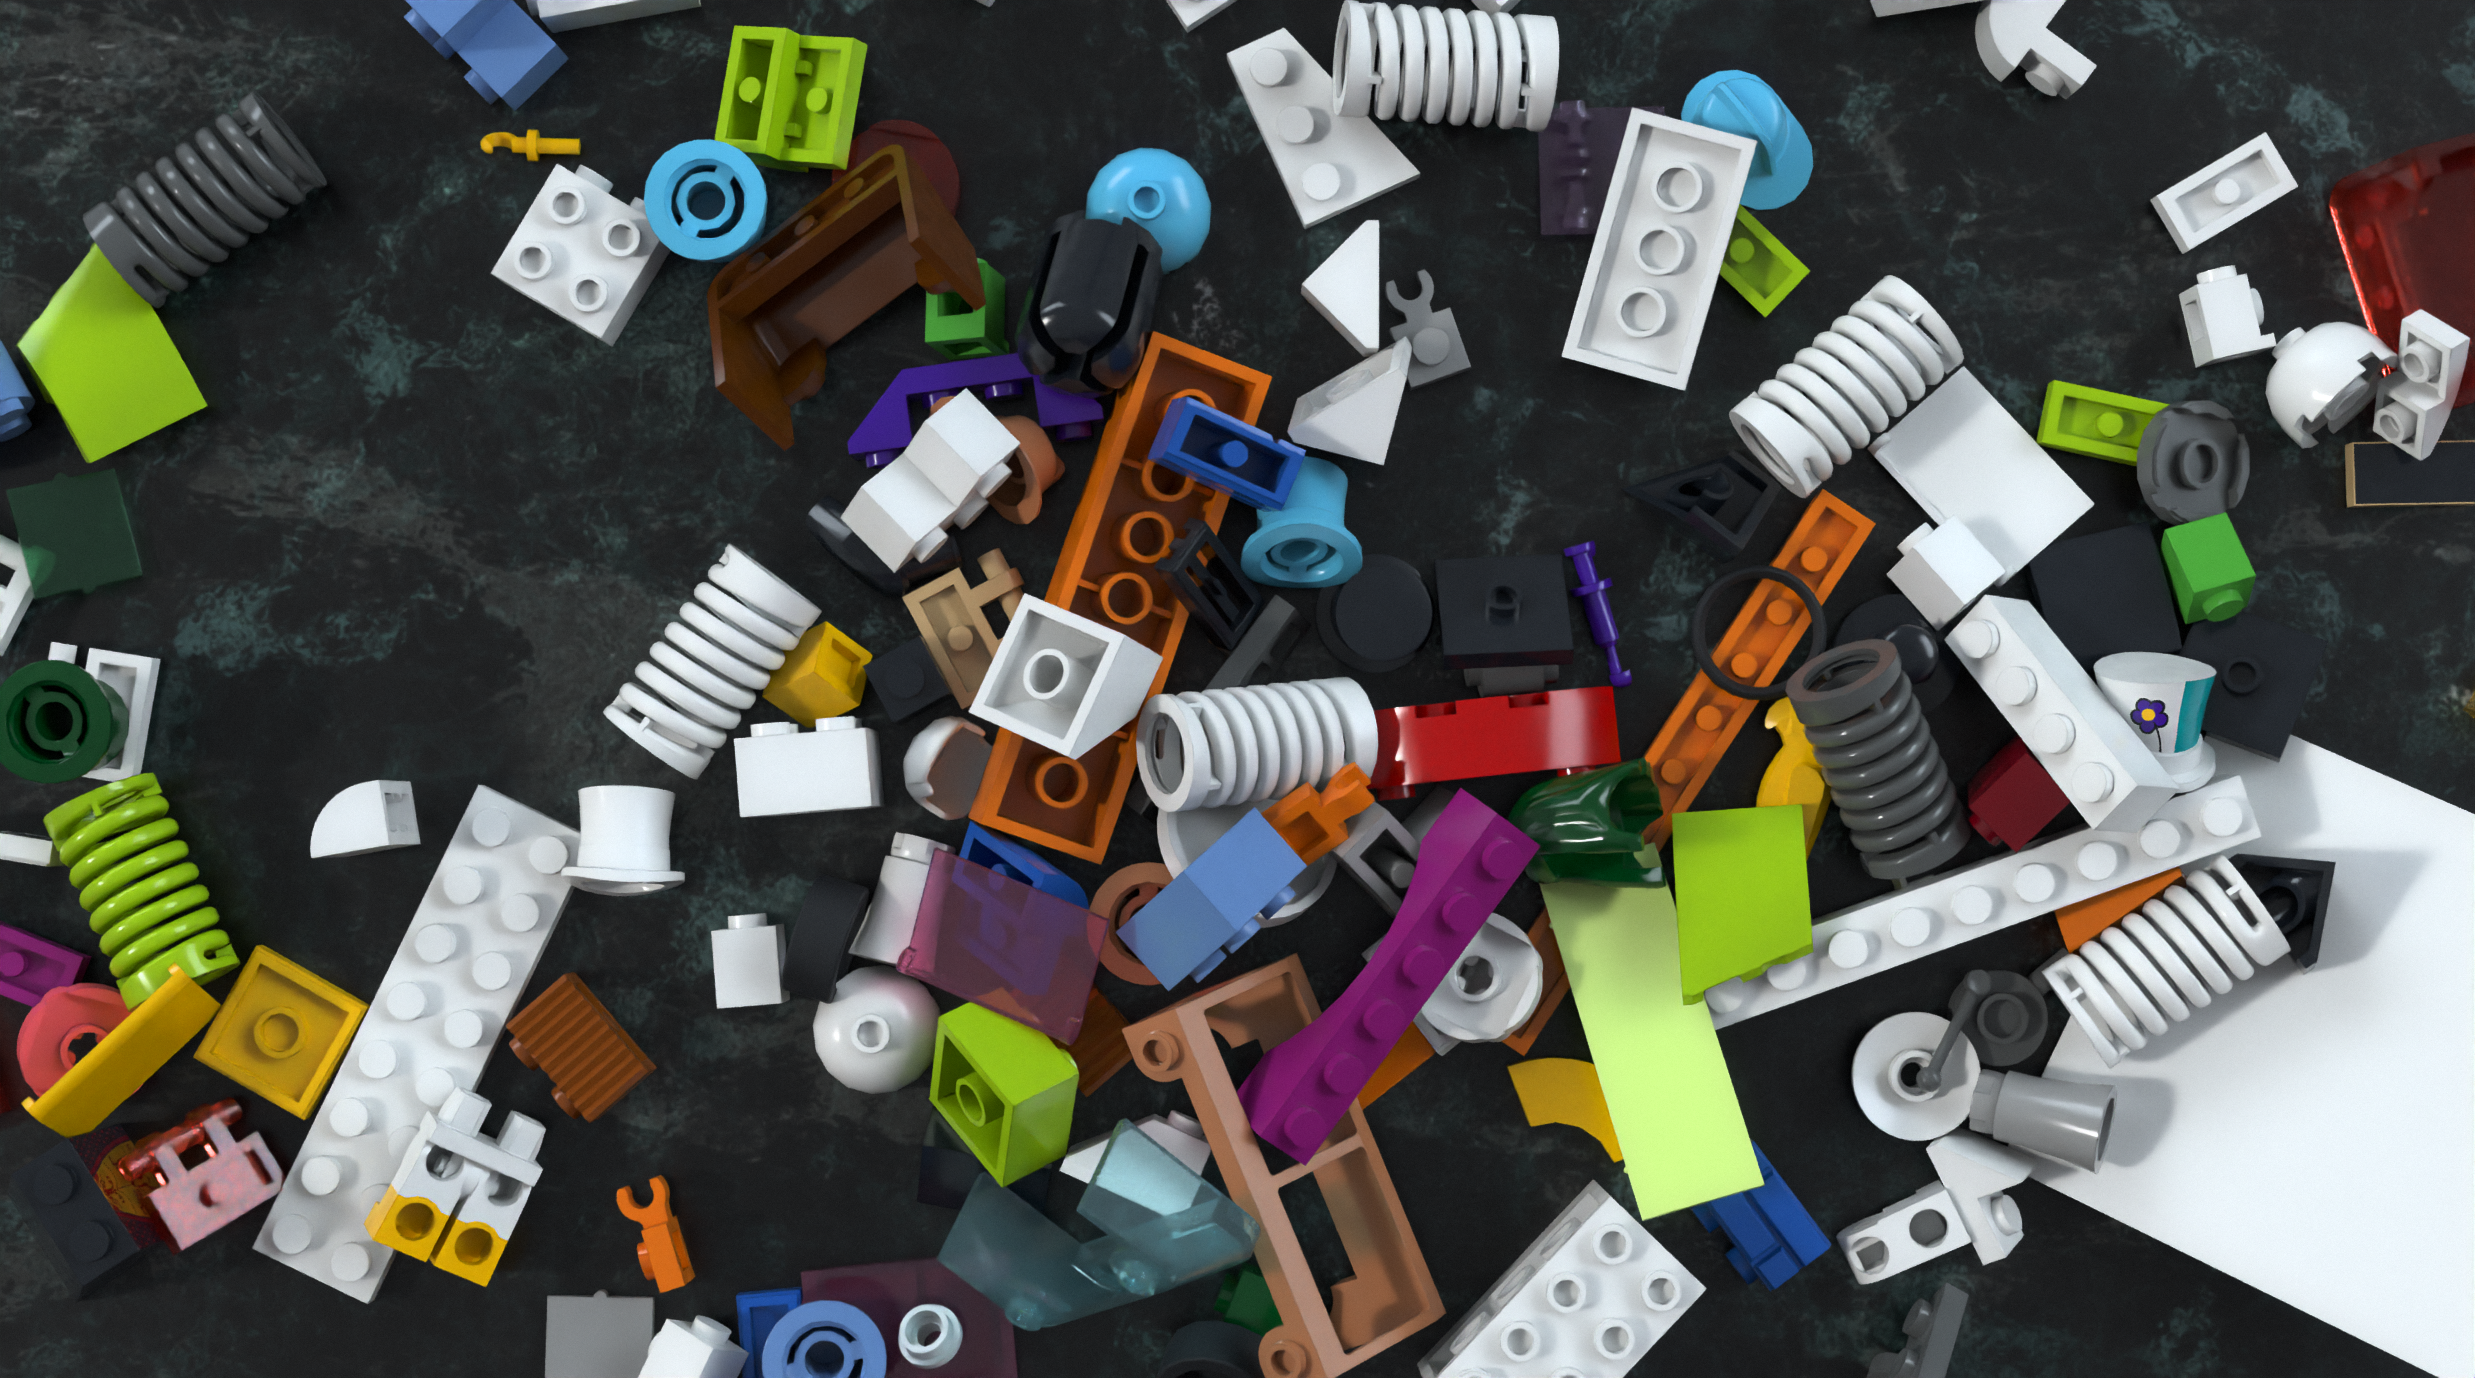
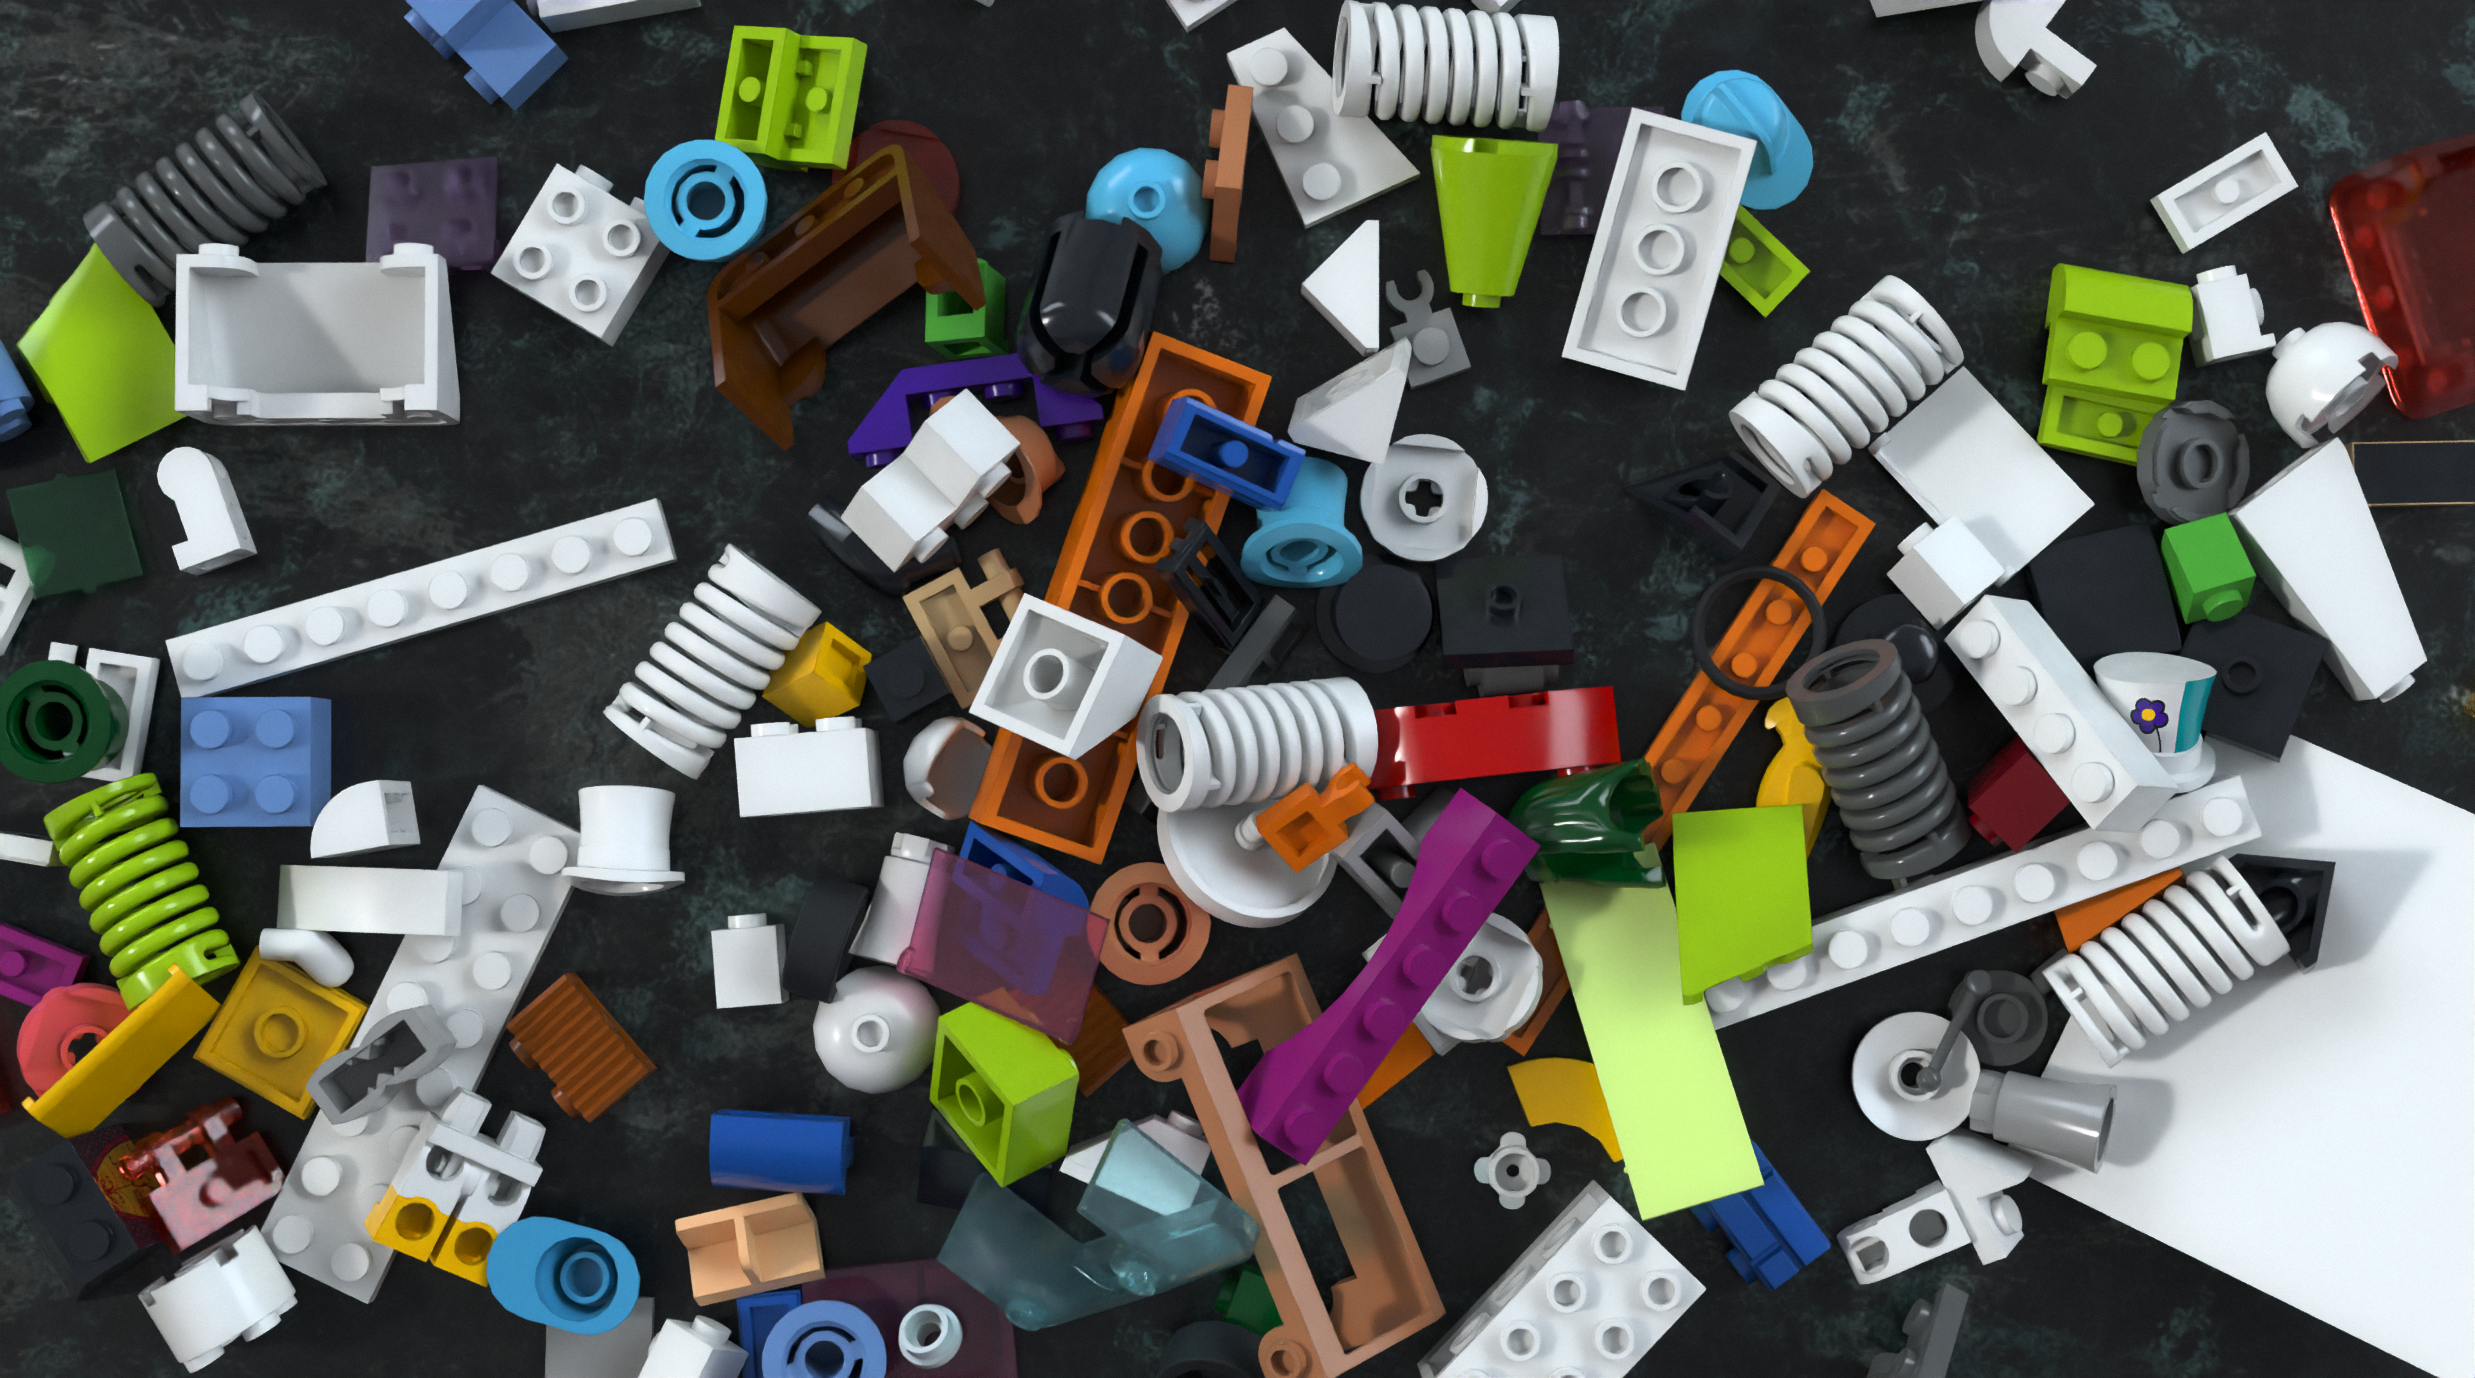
yellow hand [480,129,581,161] -> none
orange plate [617,1175,695,1293] -> none
medium blue brick [1116,807,1307,991] -> none
dark purple piece [1563,540,1632,688] -> none
white slope [2373,309,2470,461] -> none
none -> white brick [138,1224,298,1373]
none -> white leg [157,446,257,576]
none -> white plate [165,498,678,697]
none -> white windscreen [175,243,460,426]
none -> medium blue brick [180,697,331,827]
none -> white arm [259,928,354,988]
none -> white slope [277,865,464,936]
none -> light grey brick [305,1005,457,1125]
none -> clear purple hinge [366,156,504,275]
none -> dark azure piece [486,1216,640,1336]
none -> light nougat panel [675,1192,825,1306]
none -> blue brick [709,1109,856,1195]
none -> nougat wing [1202,84,1254,263]
none -> white plate [1359,434,1488,563]
none -> lime cone [1430,135,1558,308]
none -> white plate [1474,1132,1551,1209]
none -> lime brick [2042,263,2193,406]
none -> white slope [2226,437,2427,703]

